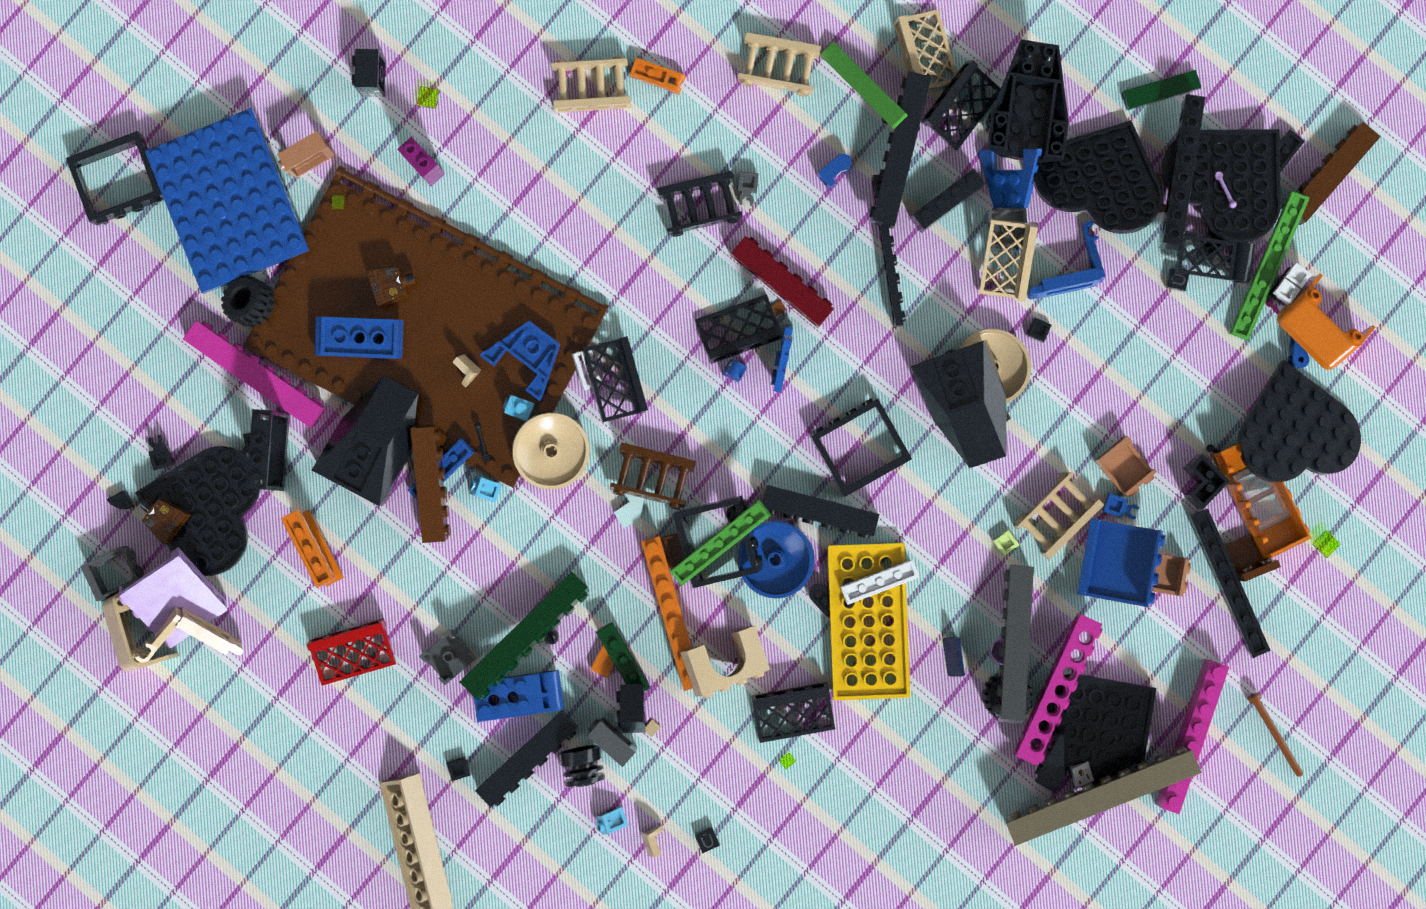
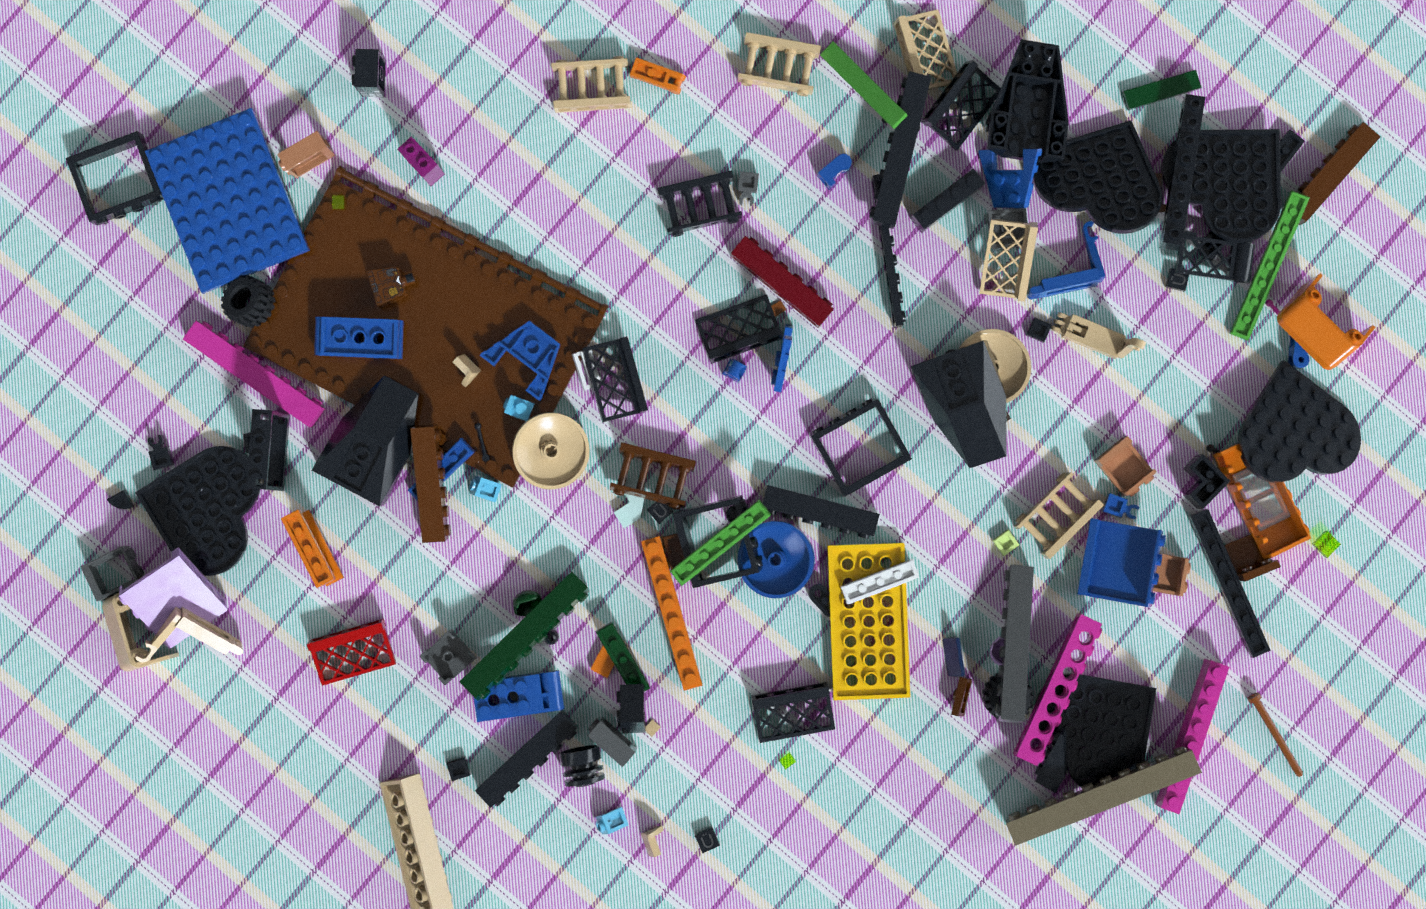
reddish brown torso [140,498,192,544] -> none
clear neon green tile [417,86,440,109] -> none
tan arch [680,626,770,699] -> none
white slope [1069,761,1094,788] -> none
lavender hinge [1215,172,1237,208] -> none
white hips [1268,263,1312,306] -> none
none -> dark green hair [513,590,542,616]
none -> black tile [647,502,673,524]
none -> reddish brown plate [951,677,972,716]
none -> tan hinge [1051,312,1146,359]

